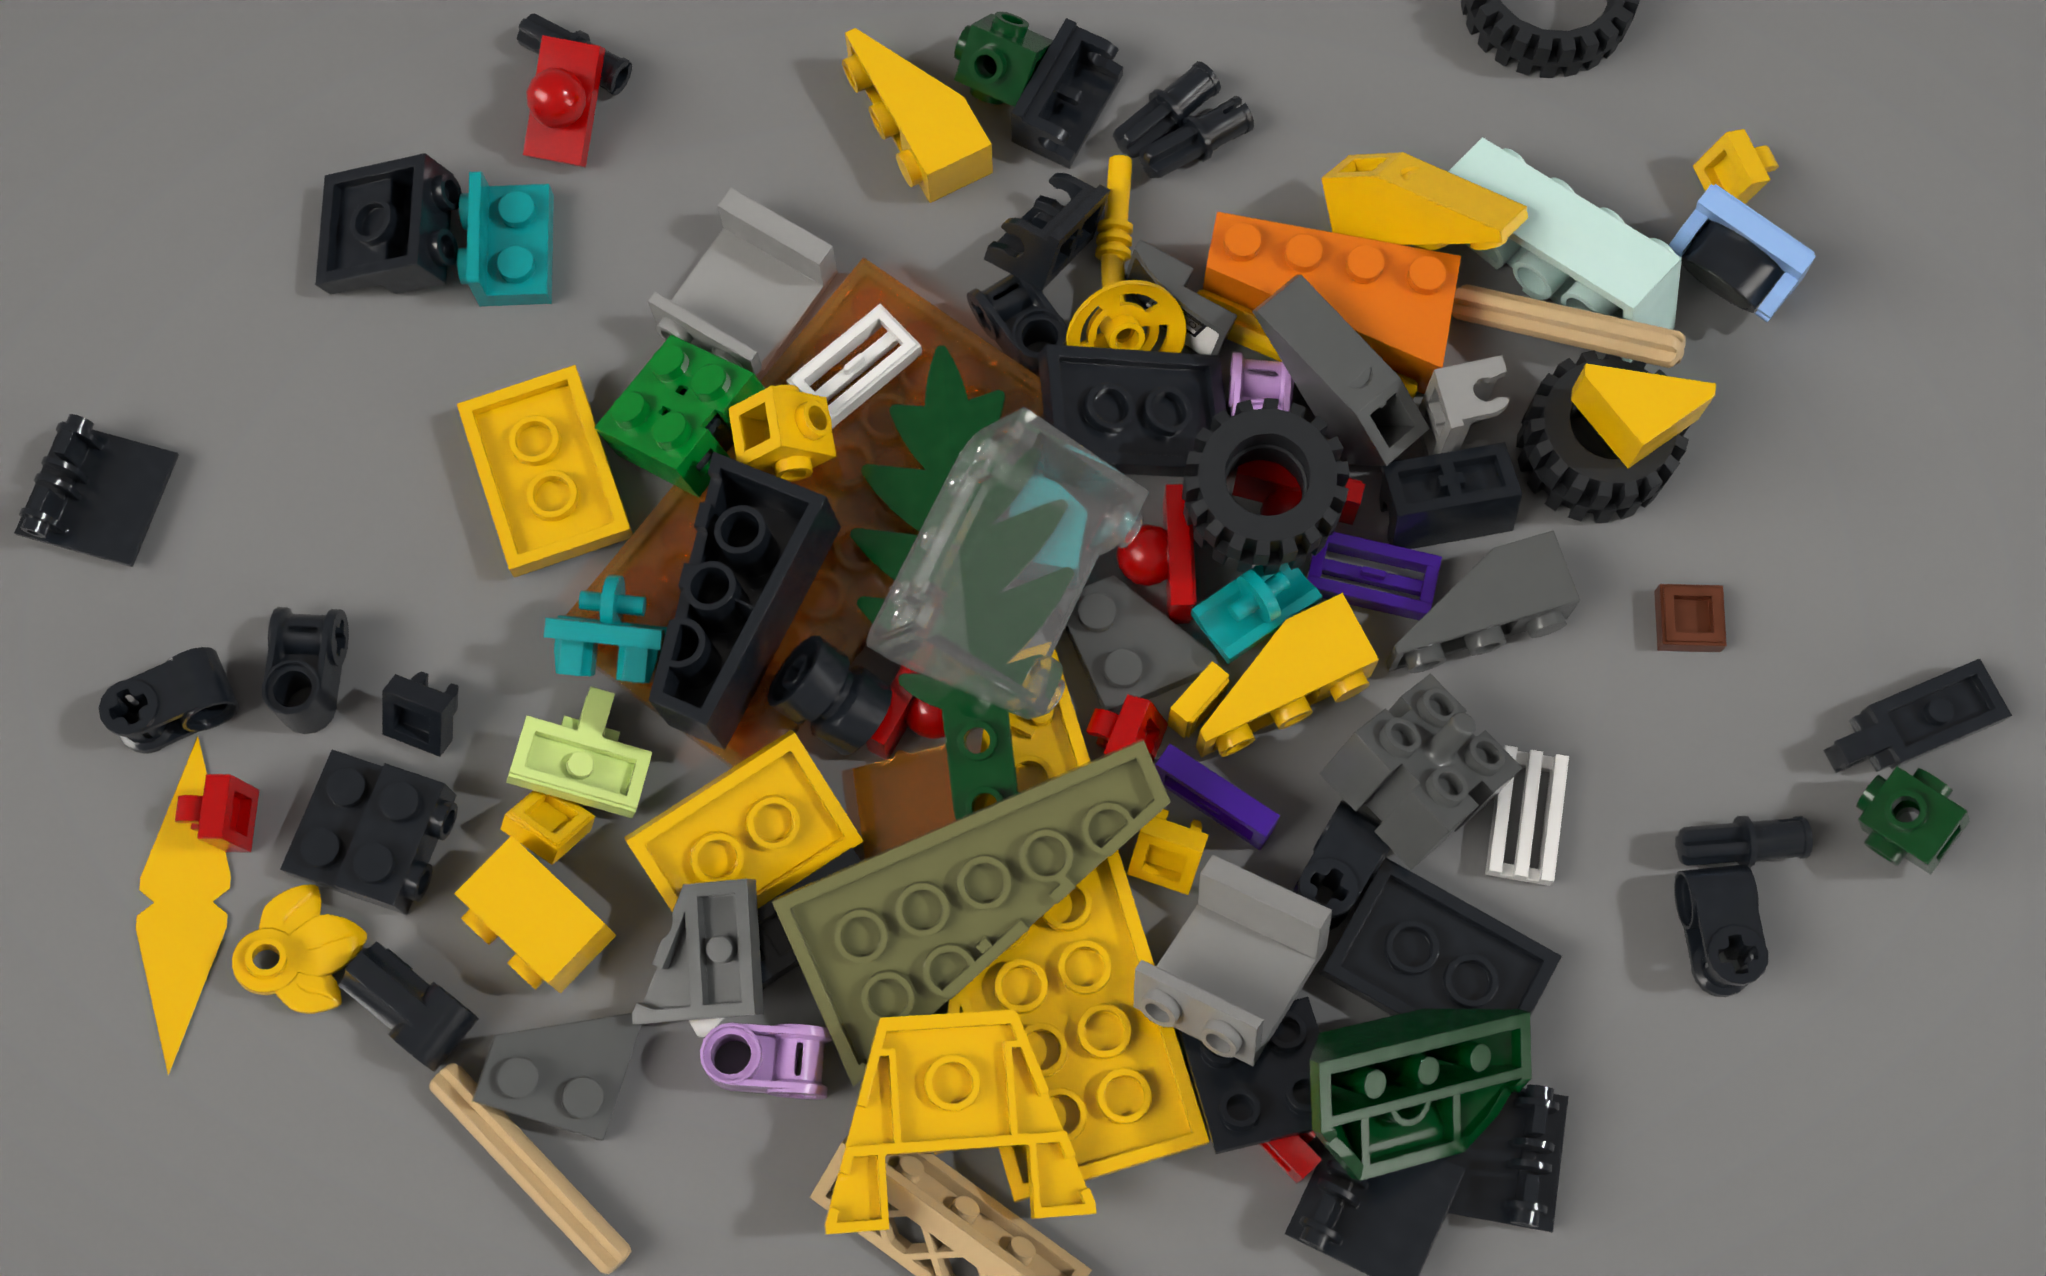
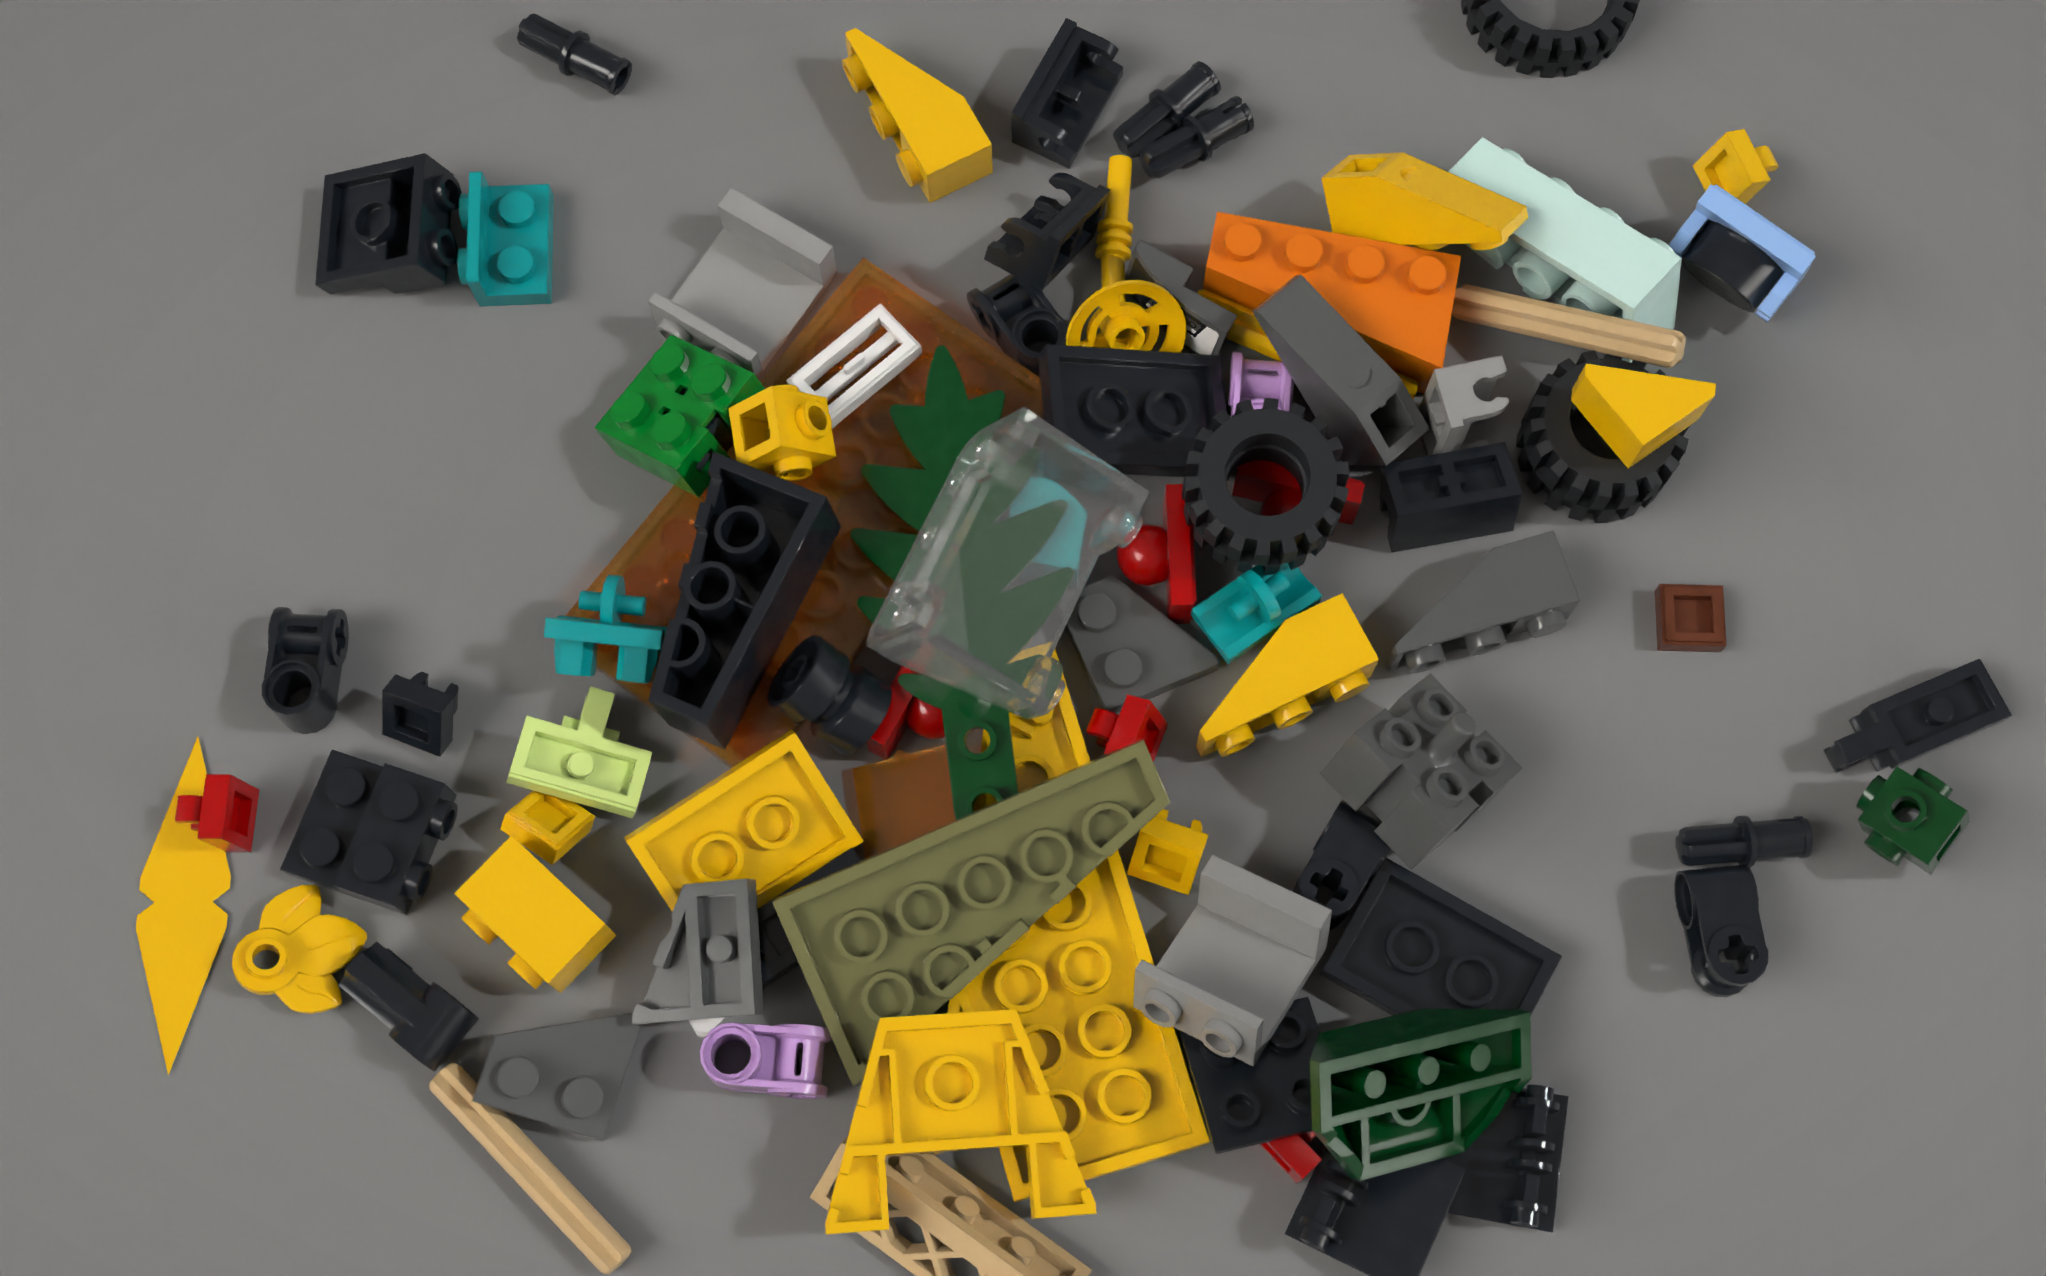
black hinge [14,414,179,567] -> none
black piece [99,647,240,754] -> none
yellow plate [457,365,634,578] -> none
red tile [523,35,605,168] -> none
dark green brick [954,12,1053,107] -> none
dark purple tile [1155,744,1280,850] -> none
yellow tile [1167,661,1230,738] -> none
dark purple tile [1307,532,1442,621] -> none
white tile [1485,745,1569,886] -> none

